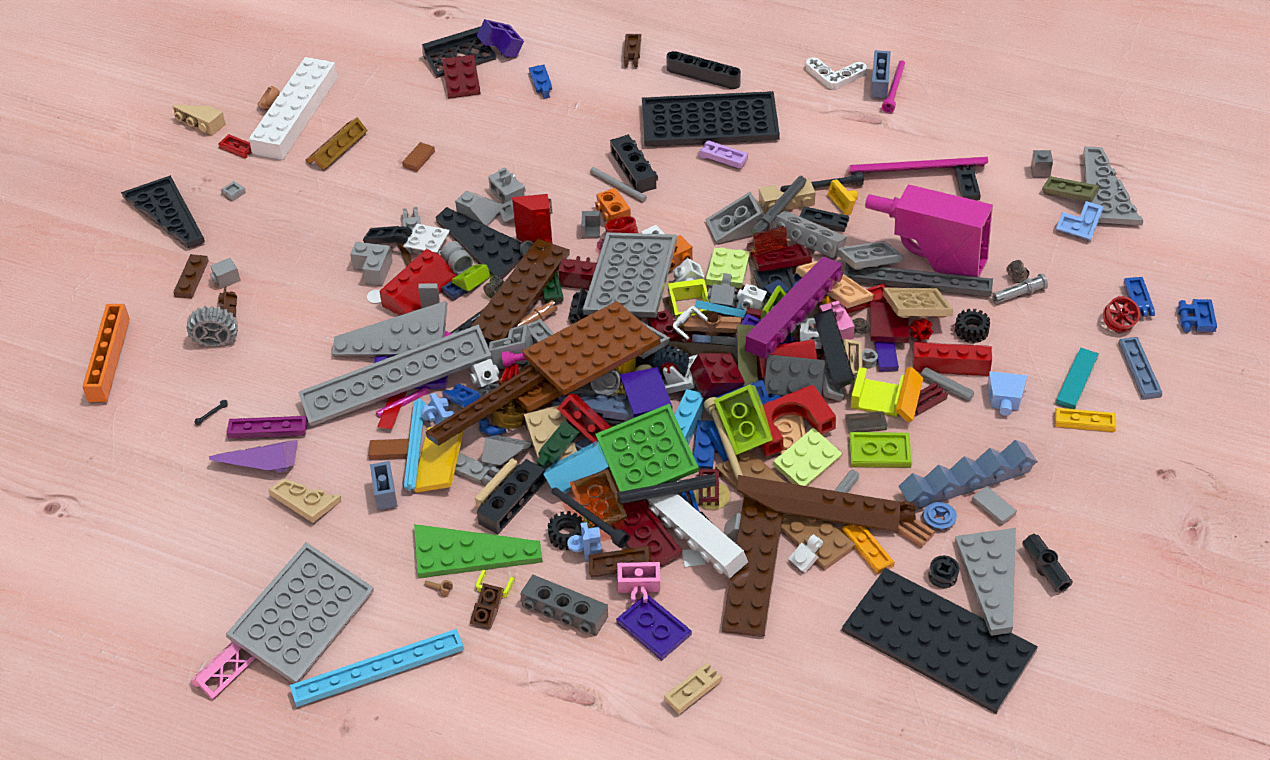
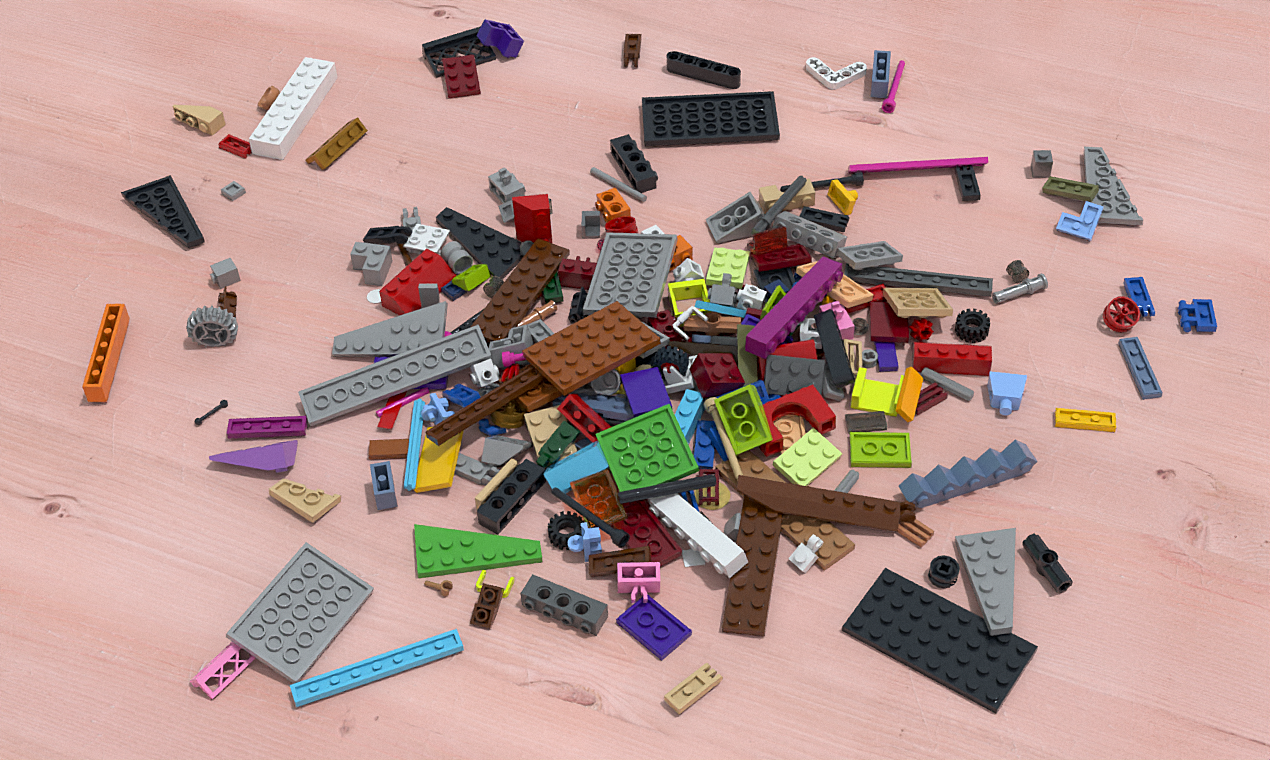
reddish brown plate [173,254,209,299] -> none
dark orange tile [402,142,435,171] -> none
light grey slope [455,191,502,226] -> none
blue hinge [529,65,552,99] -> none
lavender plate [698,141,748,169] -> none
light orange tile [841,524,895,575] -> none
dark pink piece [865,184,993,277] -> none
medium blue gear [923,502,957,531] -> none
light grey tile [972,486,1017,525] -> none
teal tile [1056,347,1099,409] -> none

